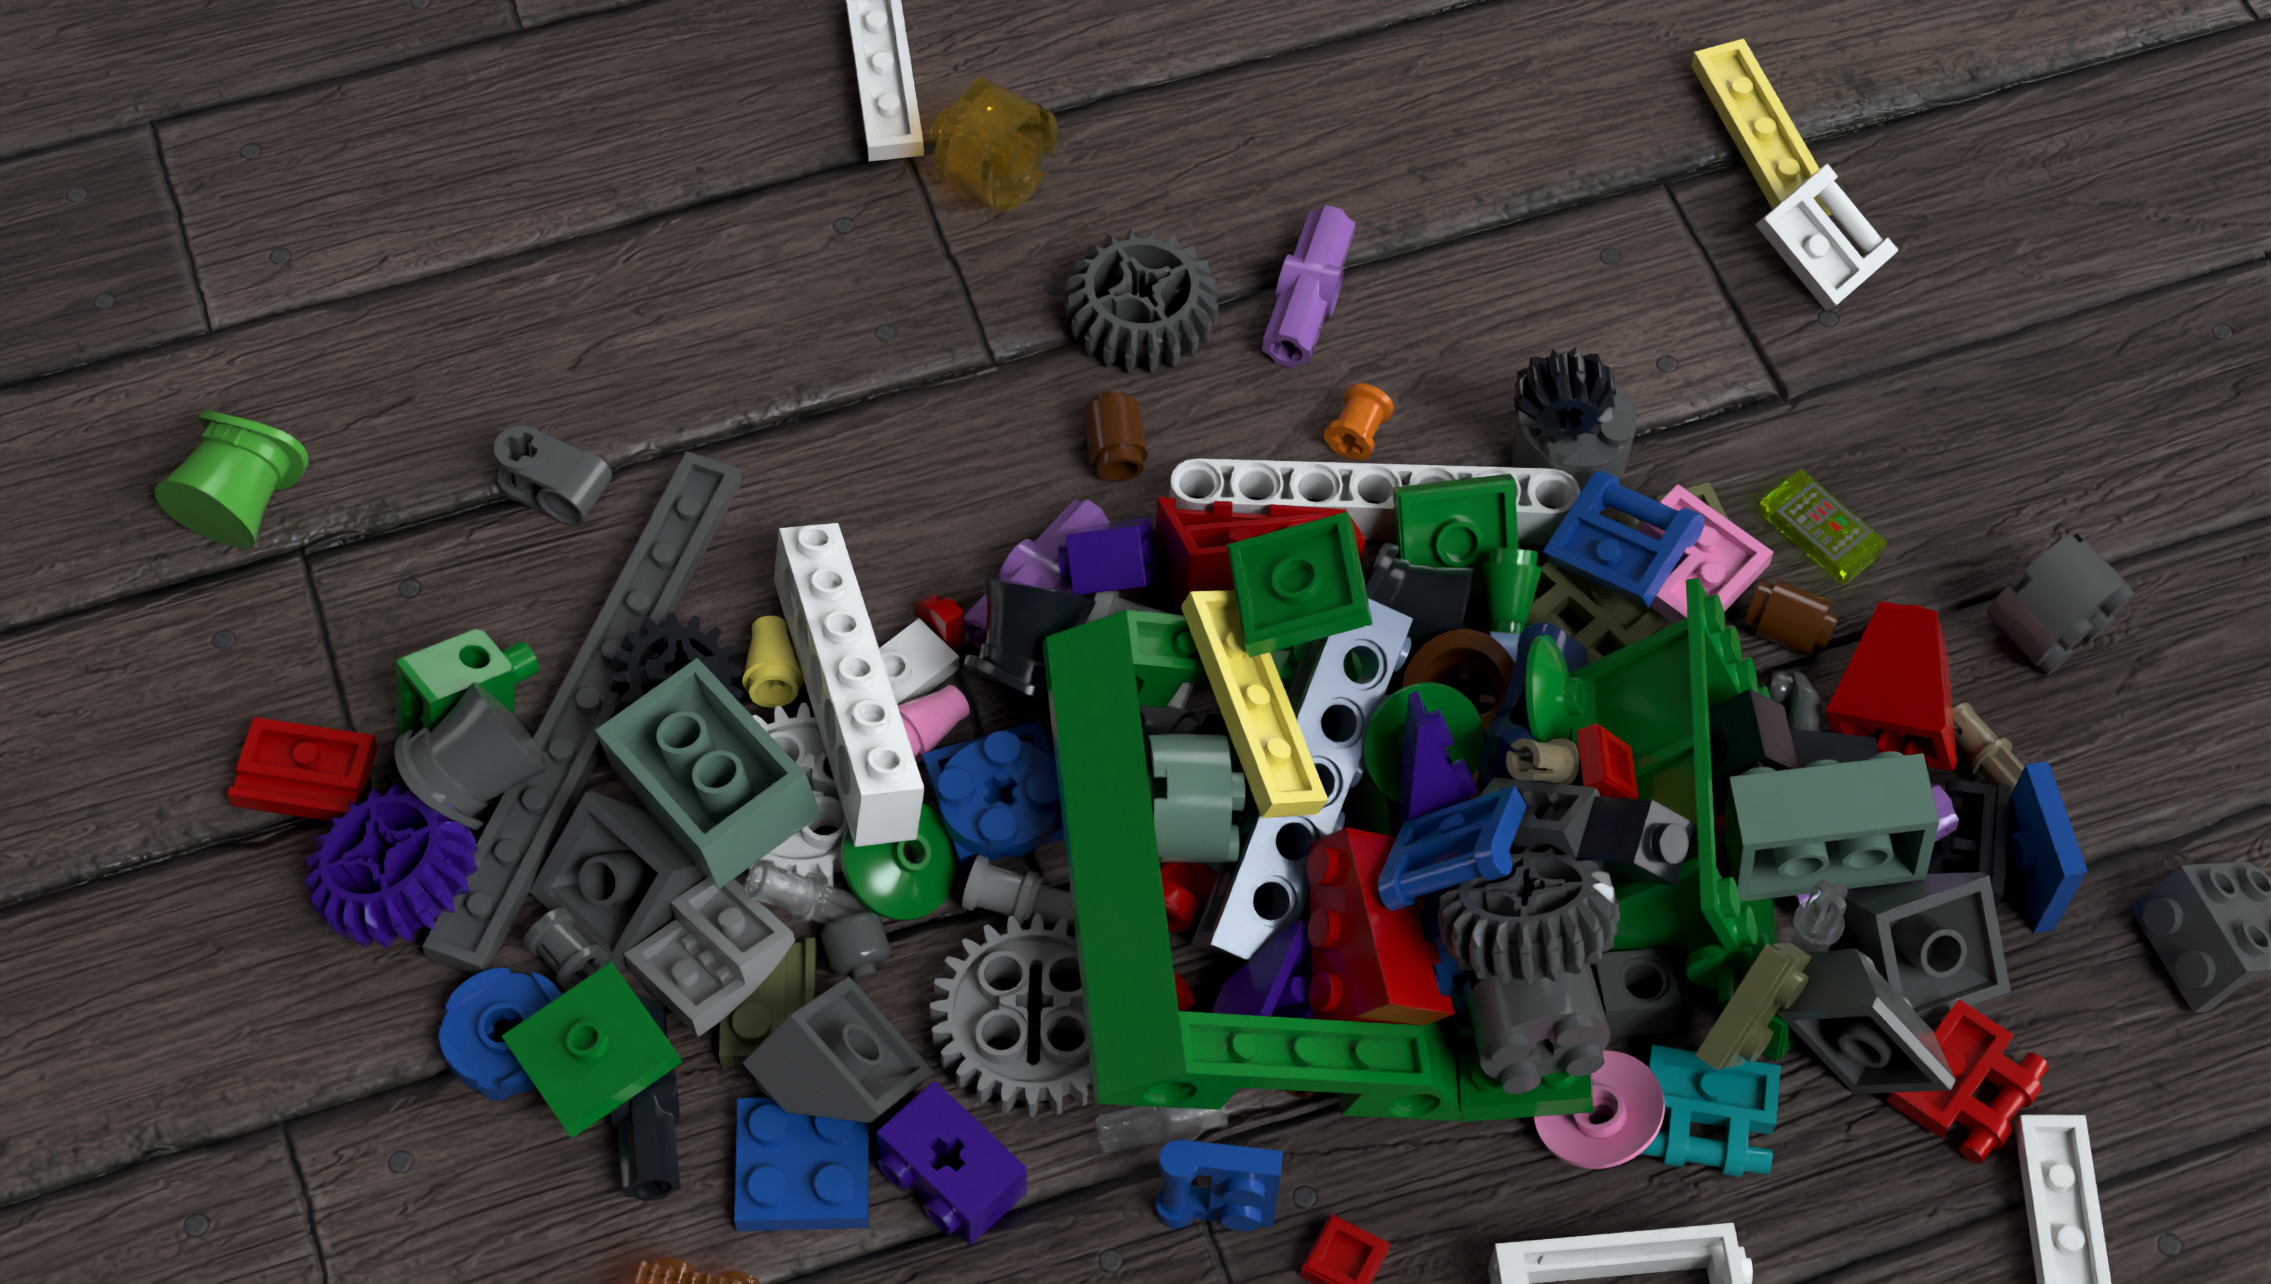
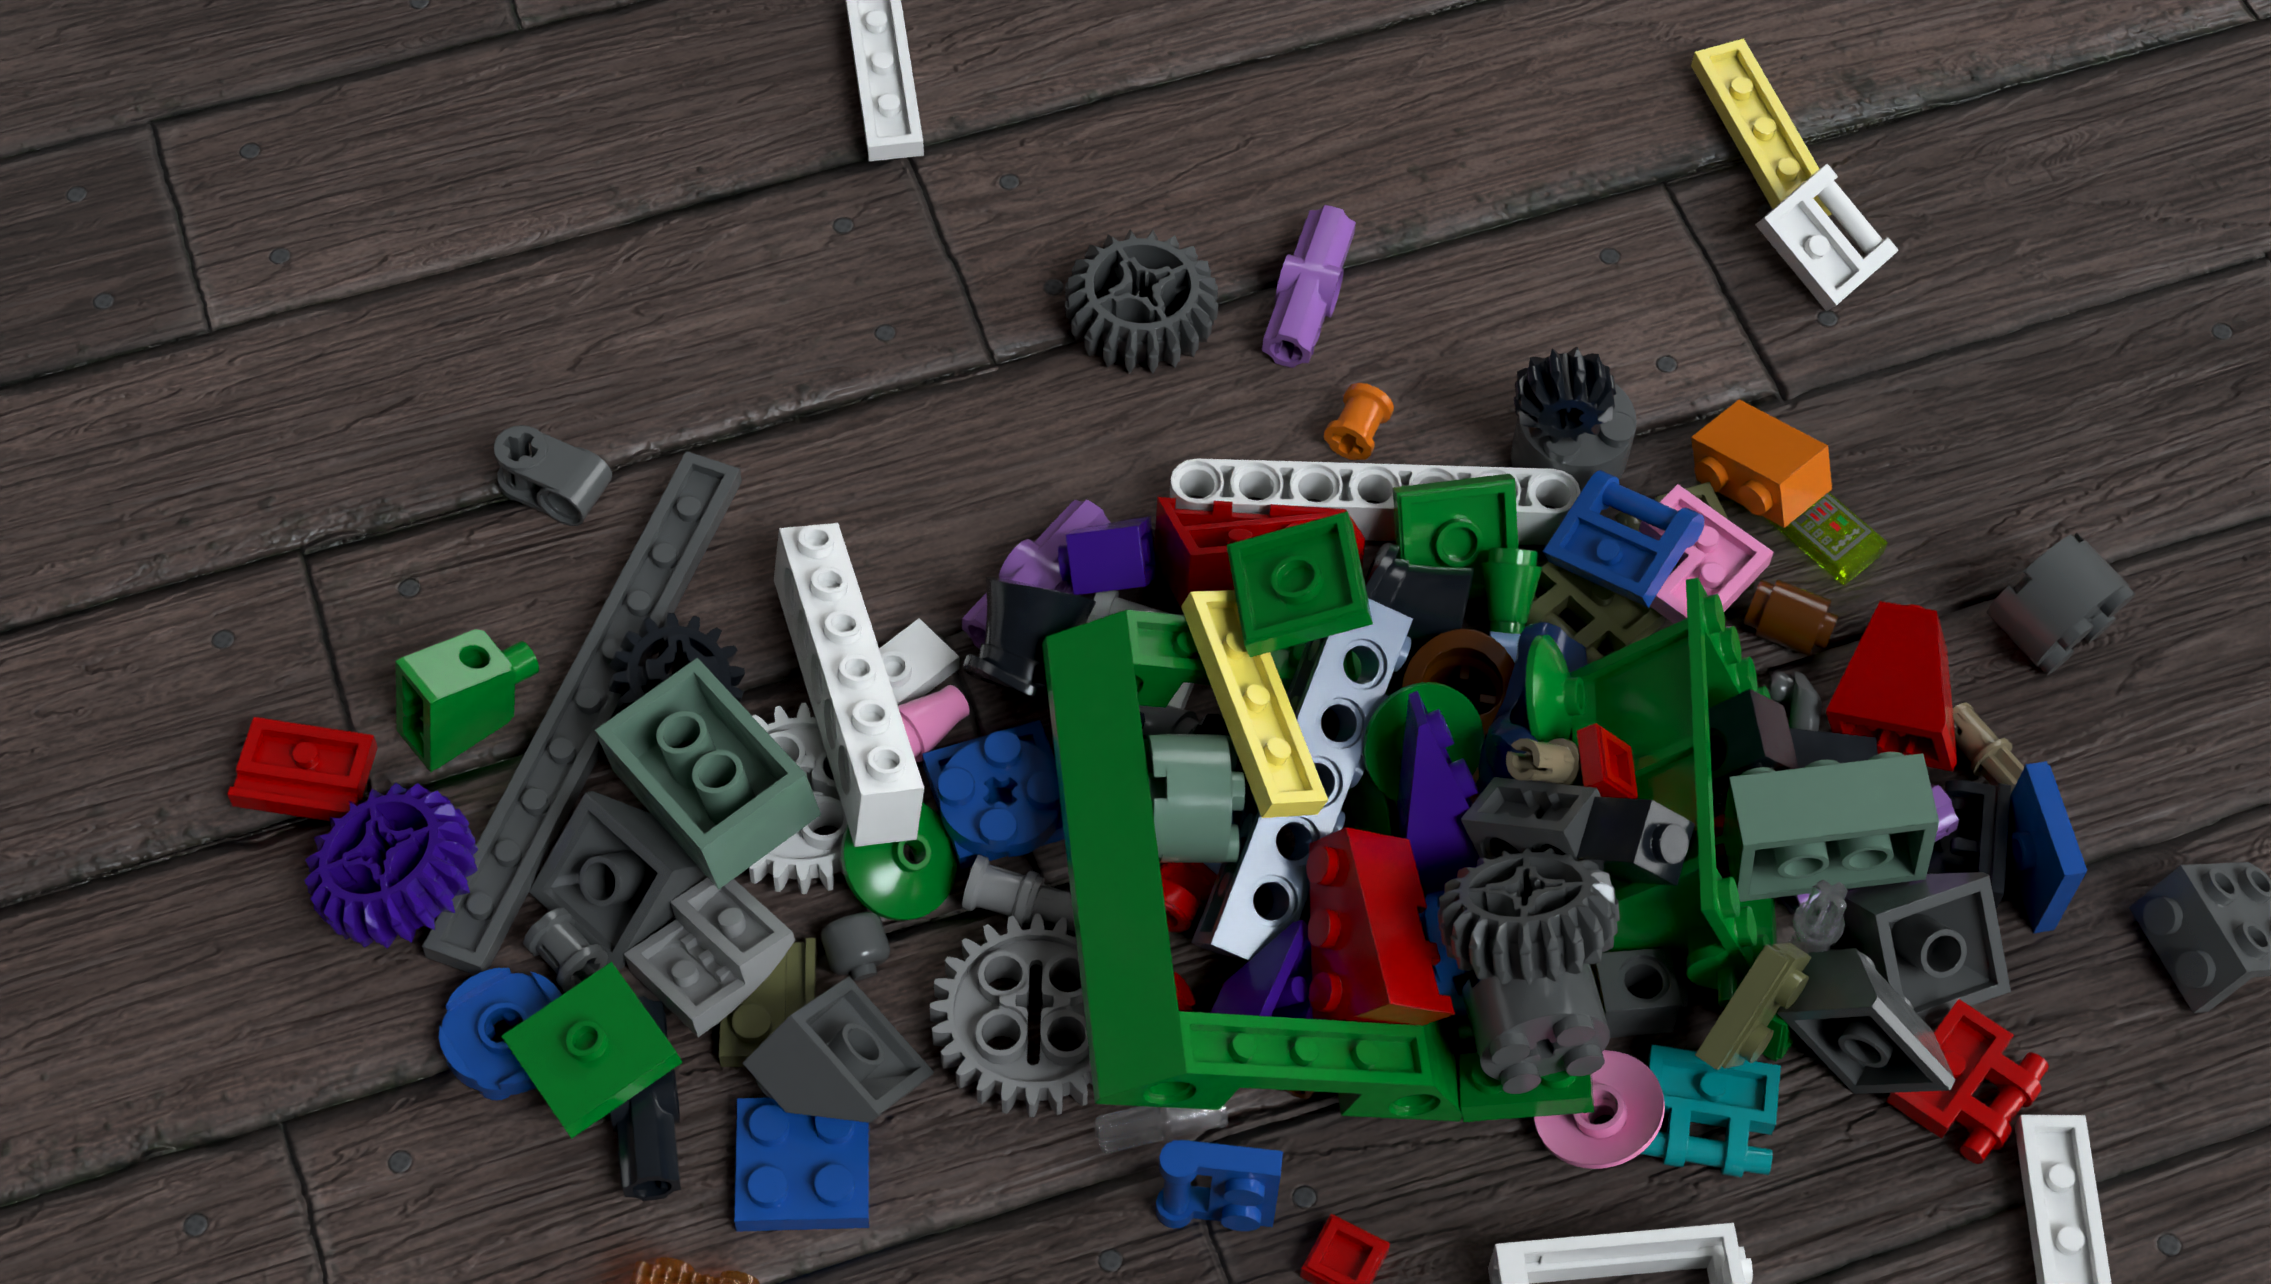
bright green hat [154,409,309,549] -> none
dark grey hat [394,682,547,830] -> none
light yellow cone [742,616,804,708] -> none
clear axle [745,859,869,925] -> none
dark purple brick [877,1080,1027,1246] -> none
red tile [913,593,965,651] -> none
clear yellow brick [931,77,1057,210] -> none
reddish brown brick [1082,391,1148,482] -> none
blue plate [1378,785,1527,911] -> none
none -> orange brick [1691,399,1832,528]

